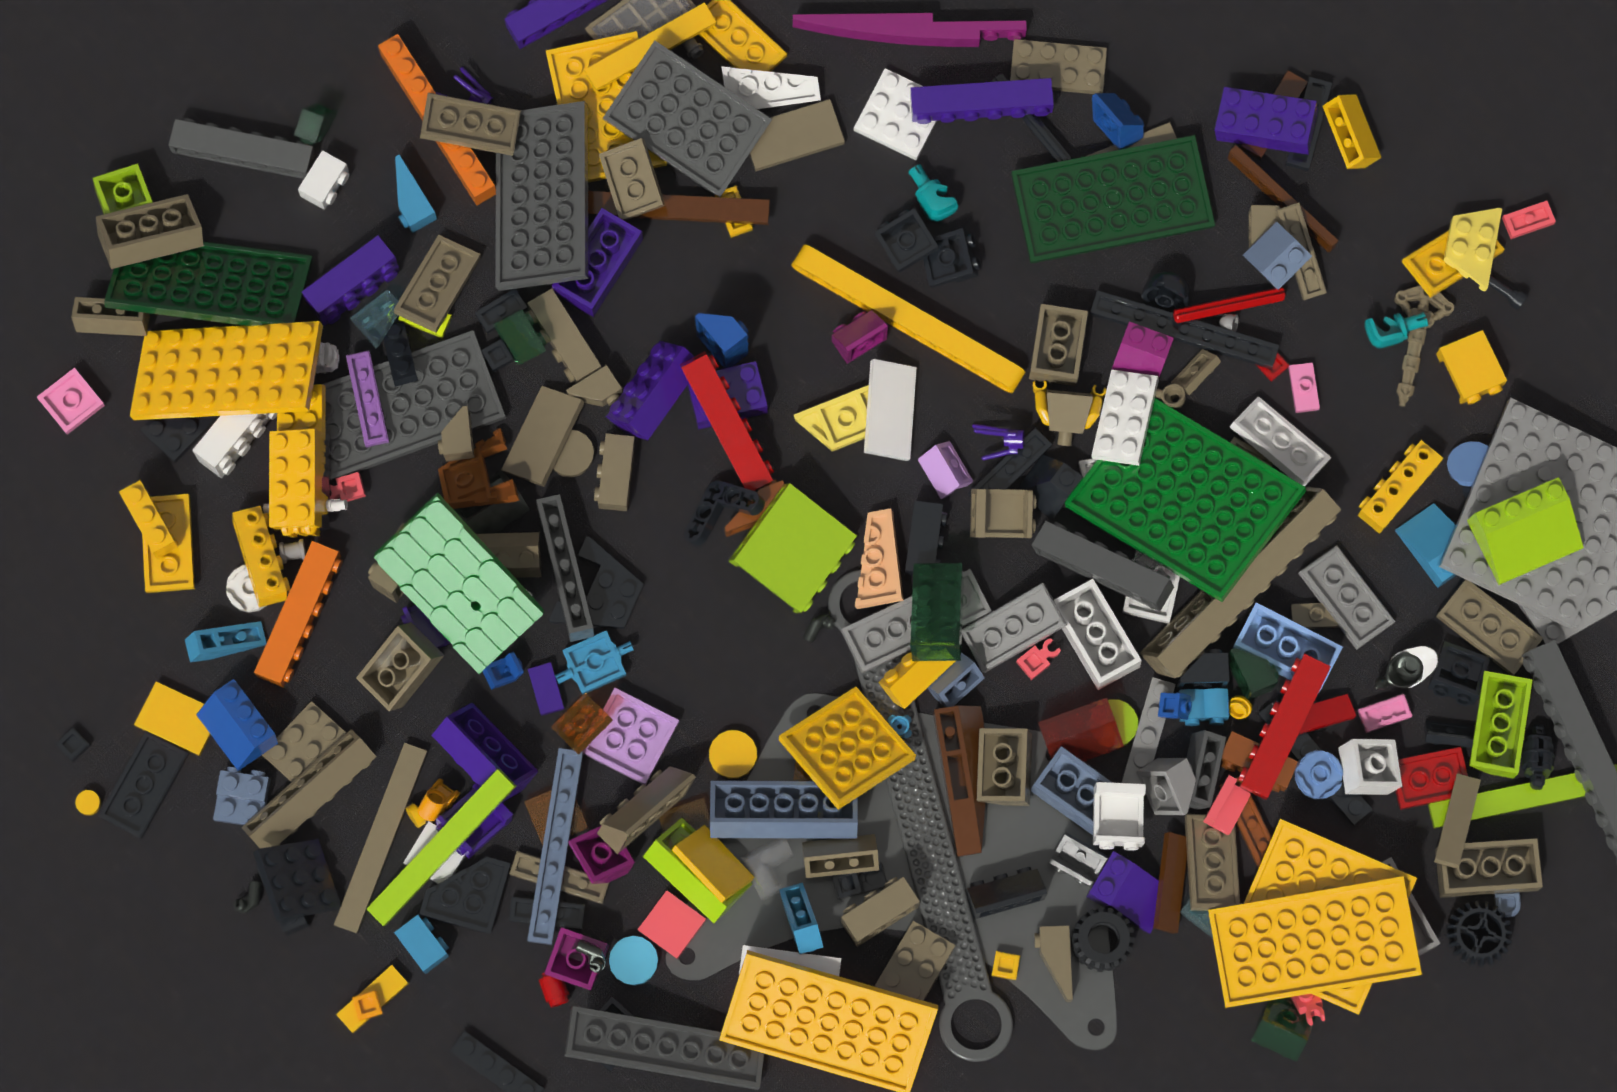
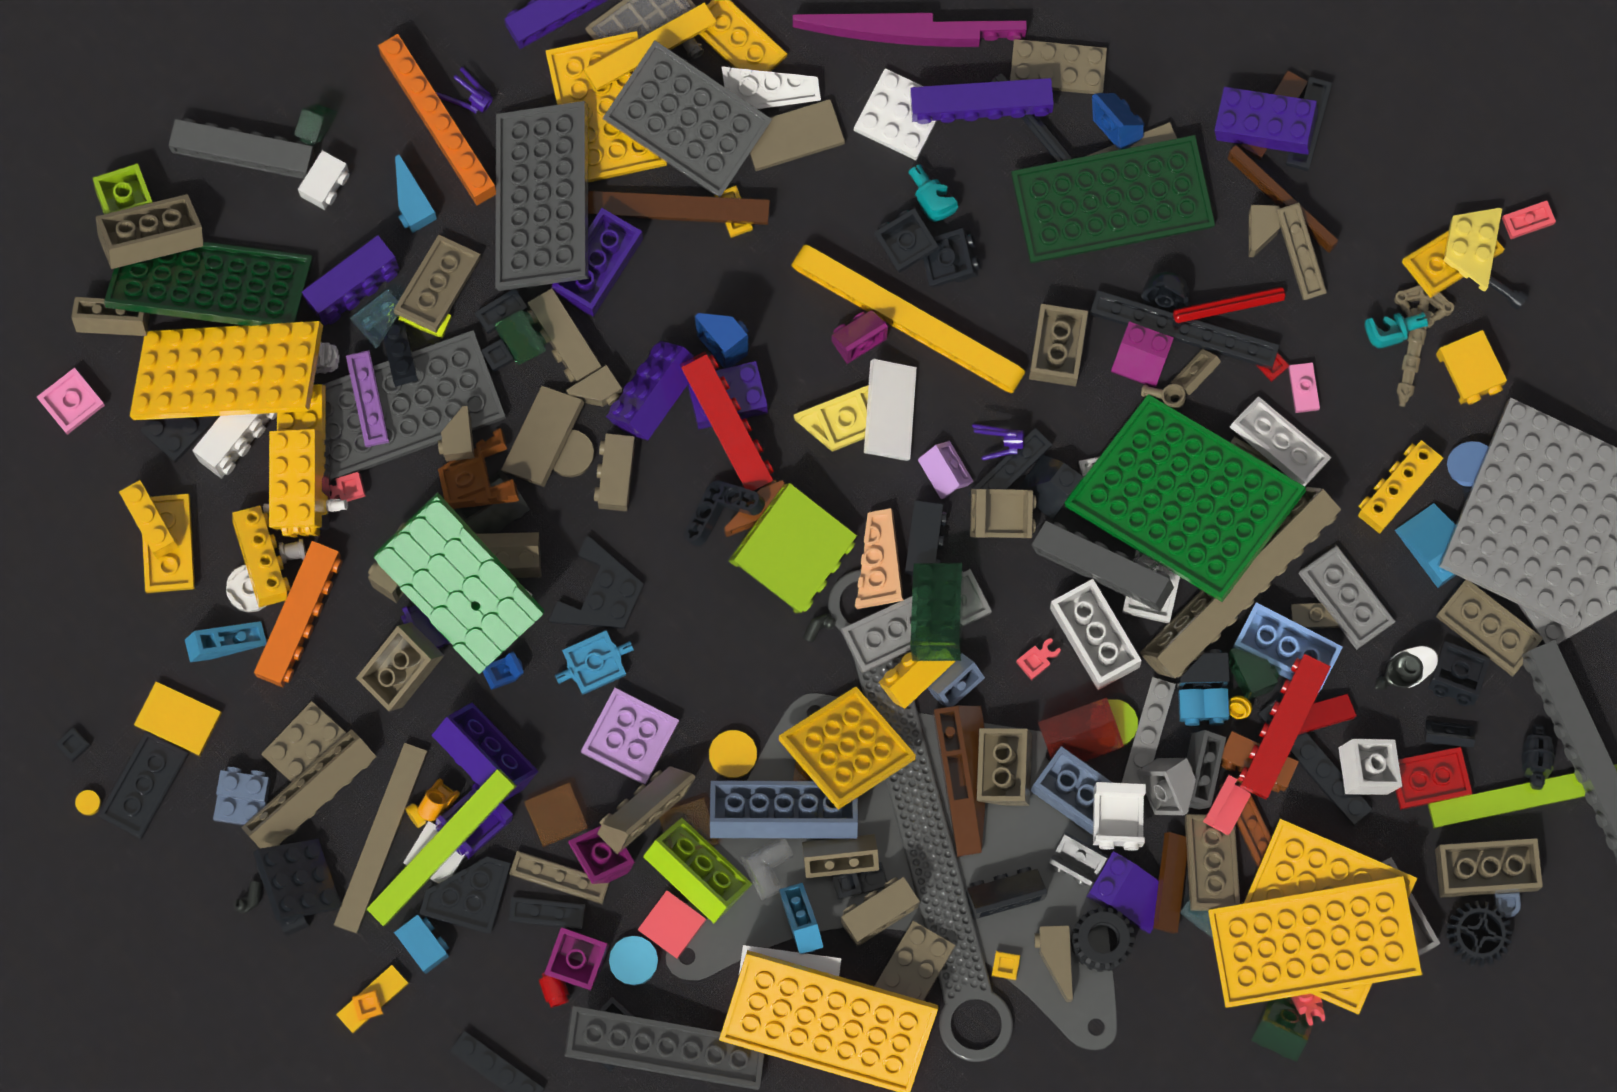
blue slope [196,679,278,771] -> none
dark tan tile [420,93,521,156] -> none
sand blue plate [527,748,583,945] -> none
dark purple tile [528,662,564,716] -> none
dark grey brick [536,494,594,642] -> none
clear orange plate [551,693,613,755] -> none
pearl dark grey arm [576,940,606,973] -> none
dark tan plate [599,138,666,221] -> none
yellow tile [672,825,755,903] -> none
dark azure plate [888,715,912,739] -> none
light grey tile [961,583,1067,673] -> none
dark tan torso [1033,380,1106,446] -> none
white plate [1092,370,1159,466] -> none
blue bracket [1158,692,1192,720] -> none
light grey hinge [1219,314,1239,332] -> none
sand blue slope [1243,221,1312,290] -> none
medium blue tile [1295,750,1343,799] -> none
yellow brick [1323,95,1382,169] -> none
bright pink plate [1358,694,1412,733] -> none
dark tan tile [1434,774,1481,869] -> none
lime slope [1467,477,1584,585] -> none
lime slope [1469,671,1532,779] -> none

